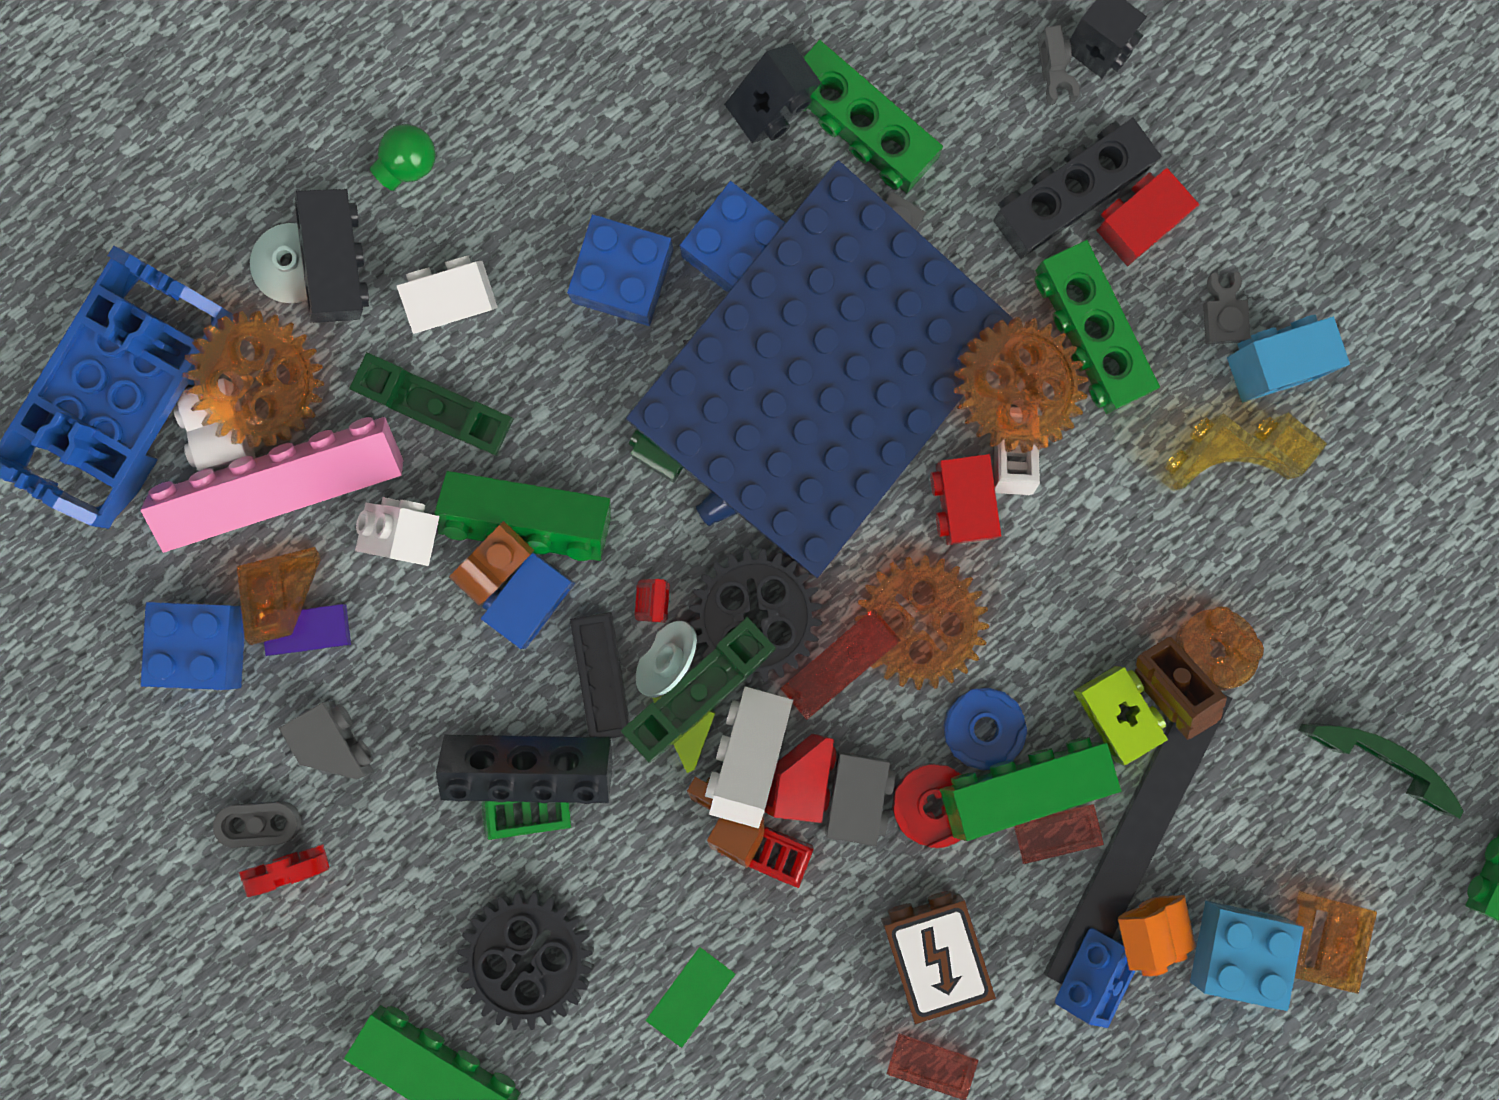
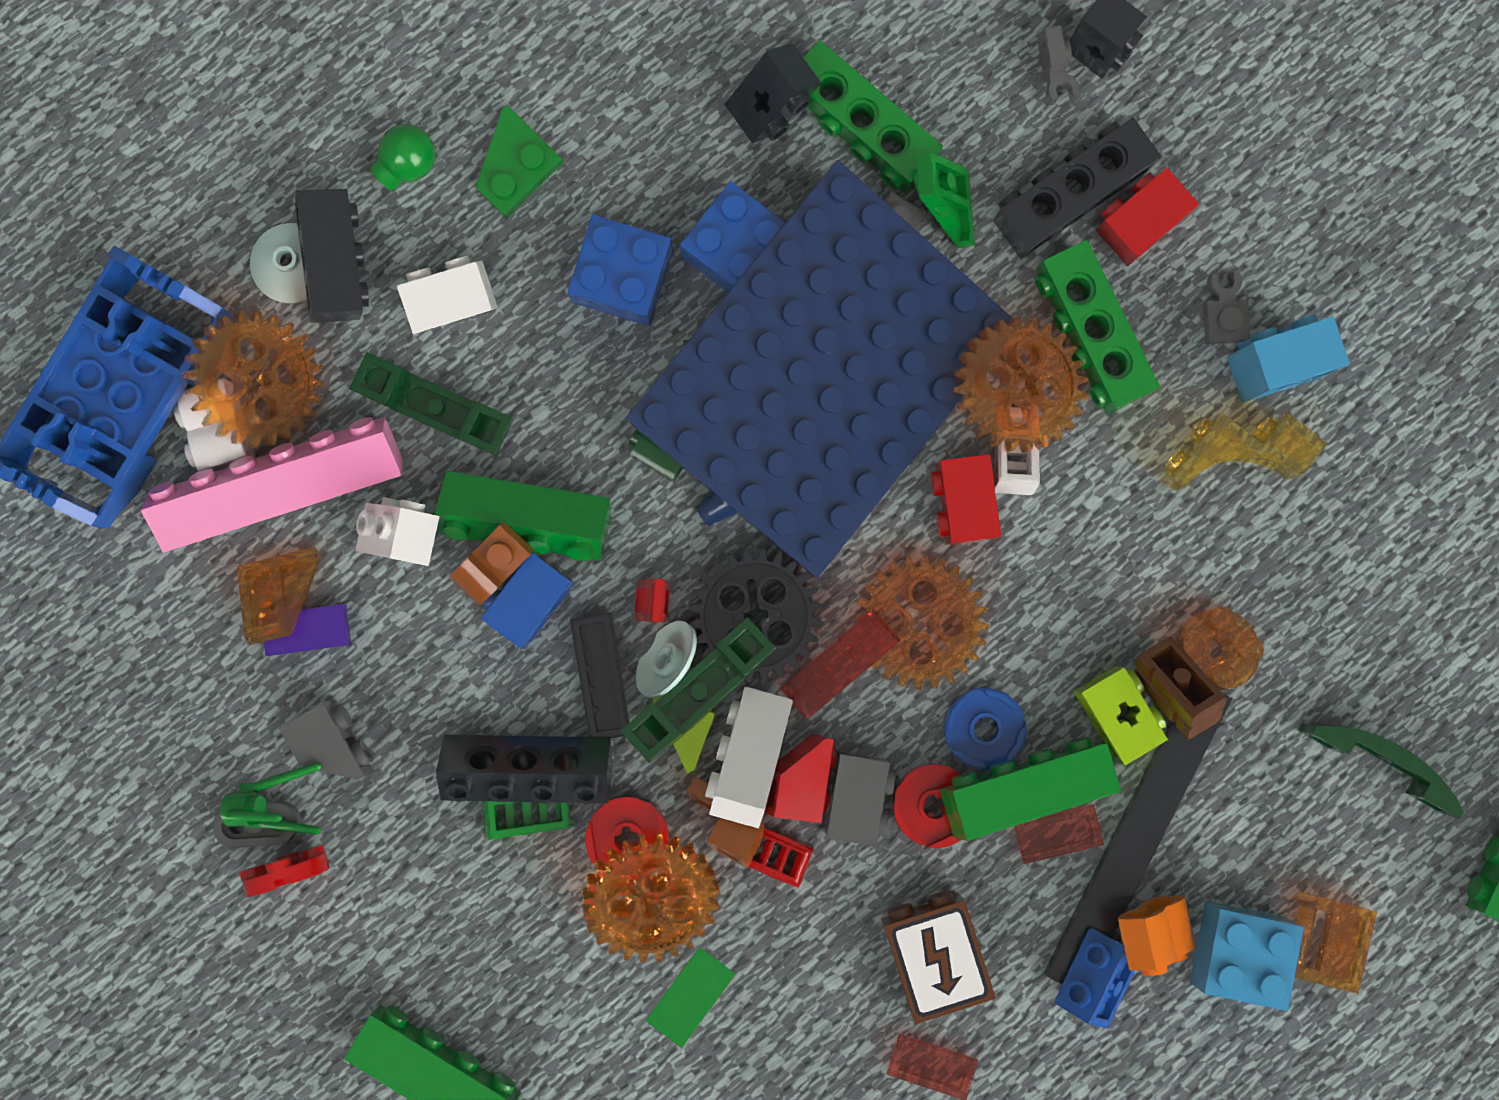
blue brick [141,602,246,690] -> none
black gear [457,889,594,1030] -> none
none -> green plant [220,762,322,835]
none -> green wing [476,105,563,219]
none -> clear orange gear [582,834,720,963]
none -> red plate [585,795,669,881]
none -> green wing [914,151,975,248]

